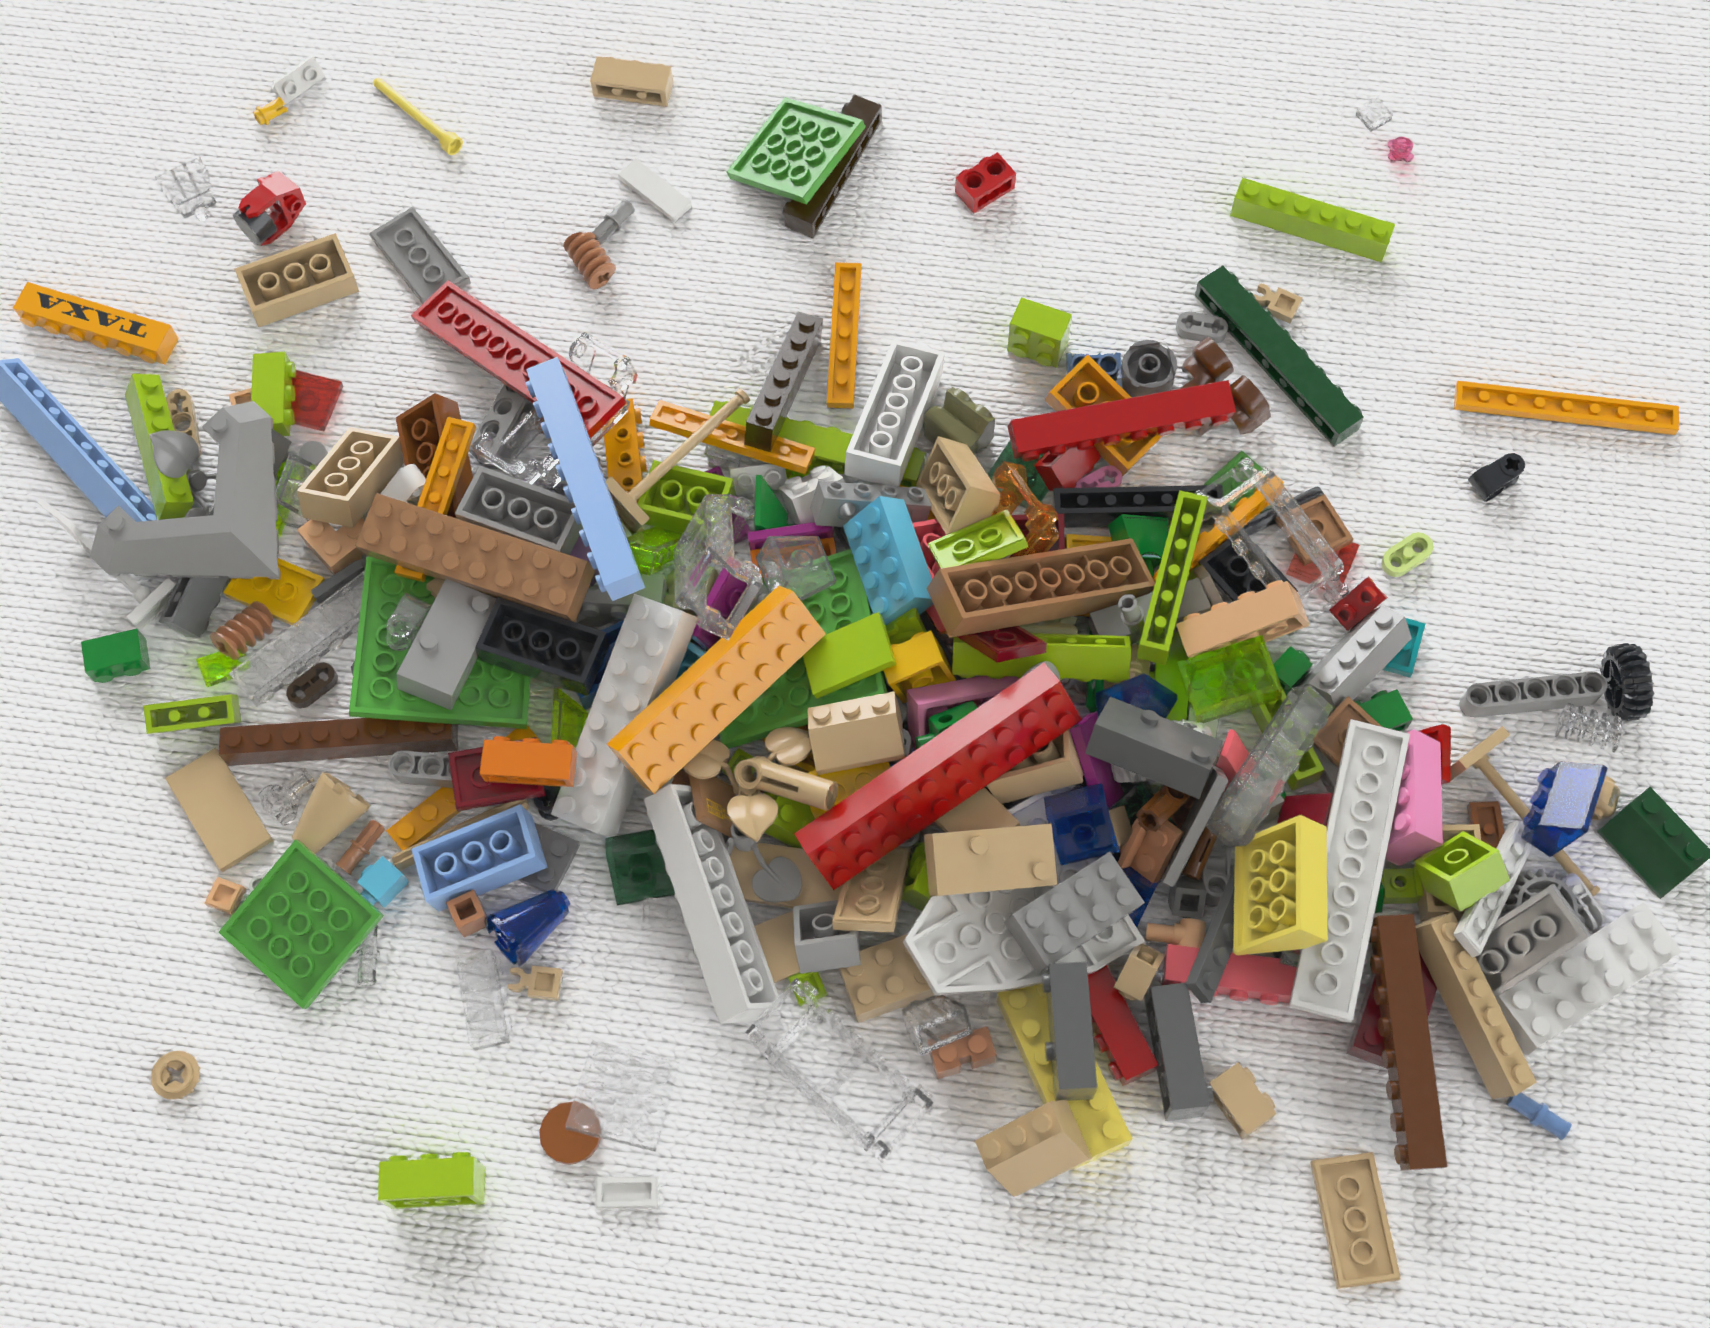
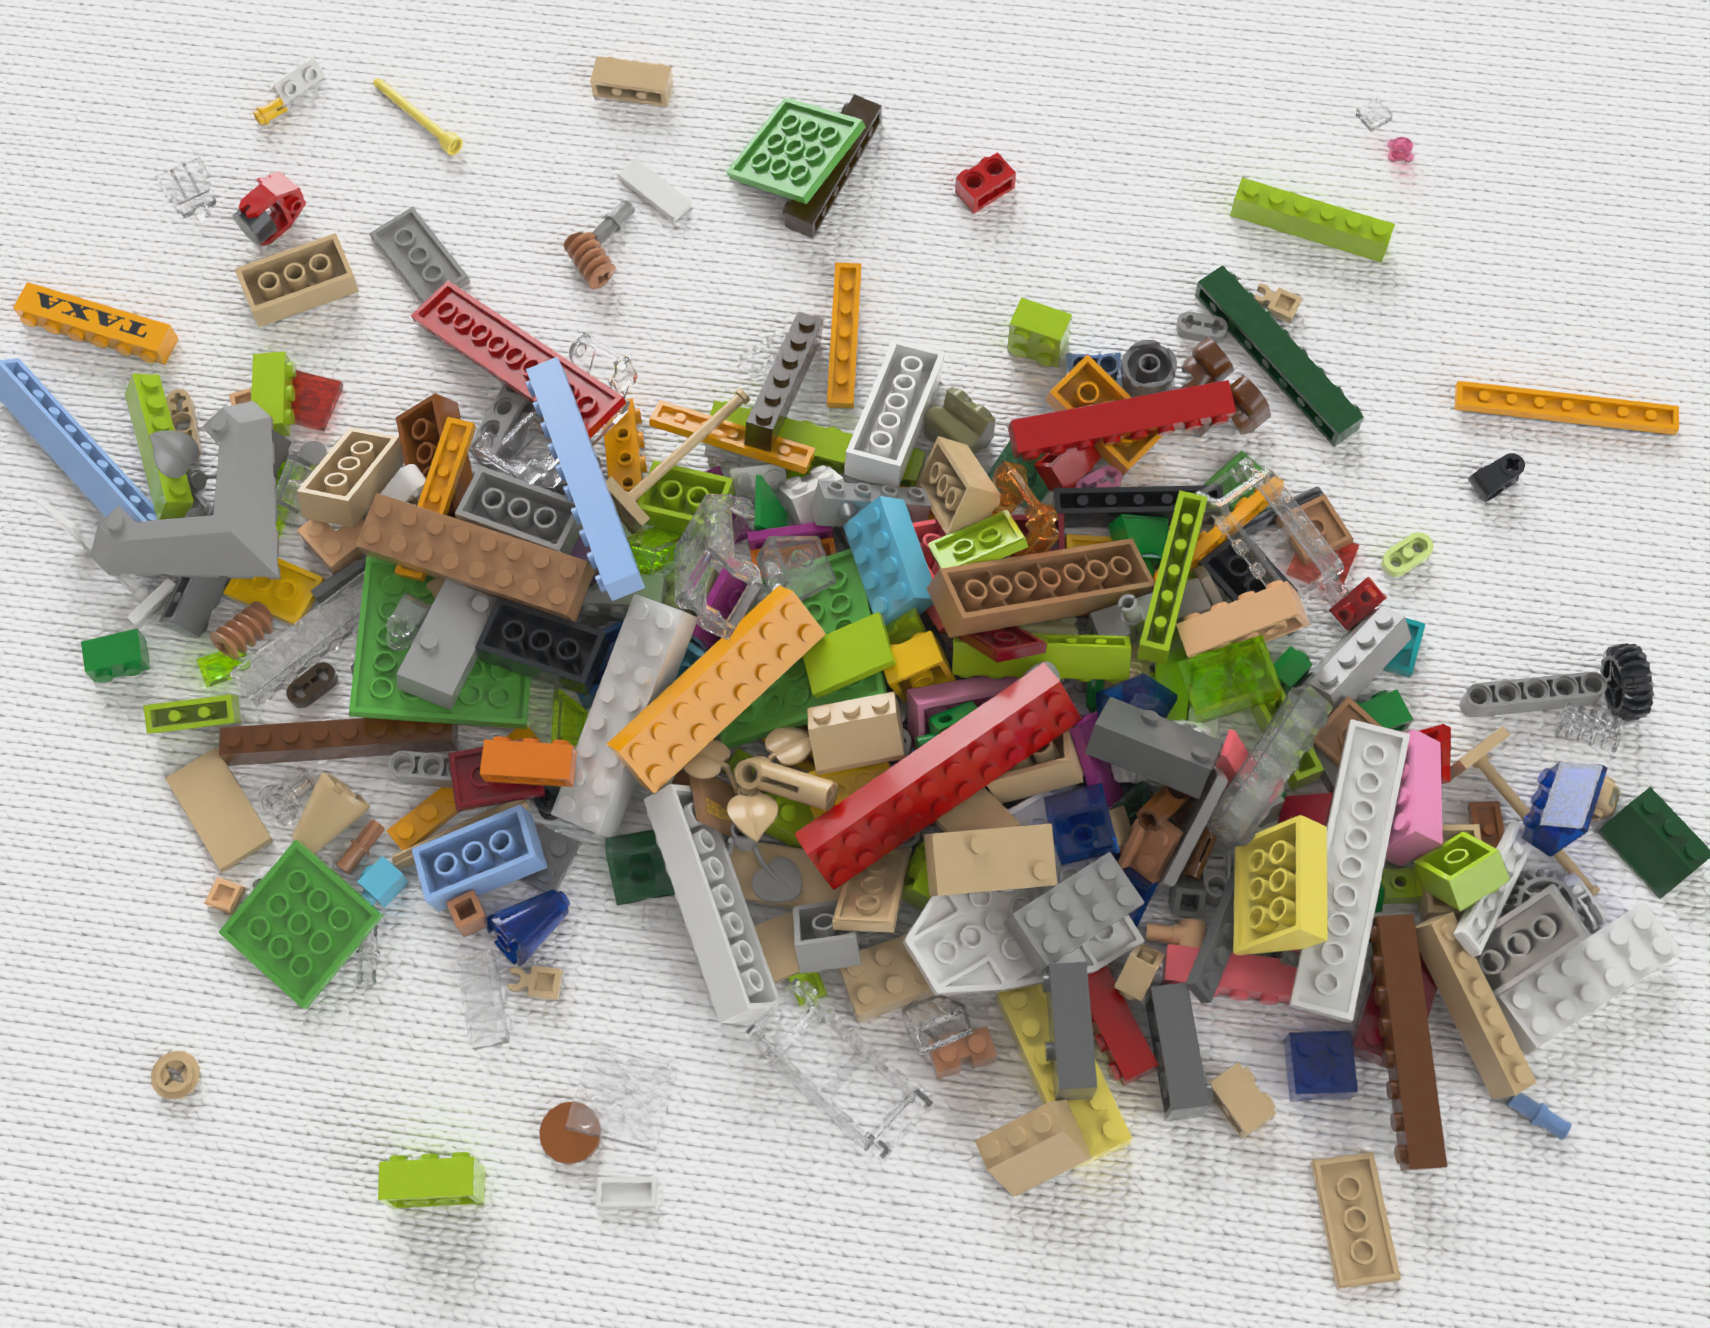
none -> clear blue brick [1283,1030,1358,1101]

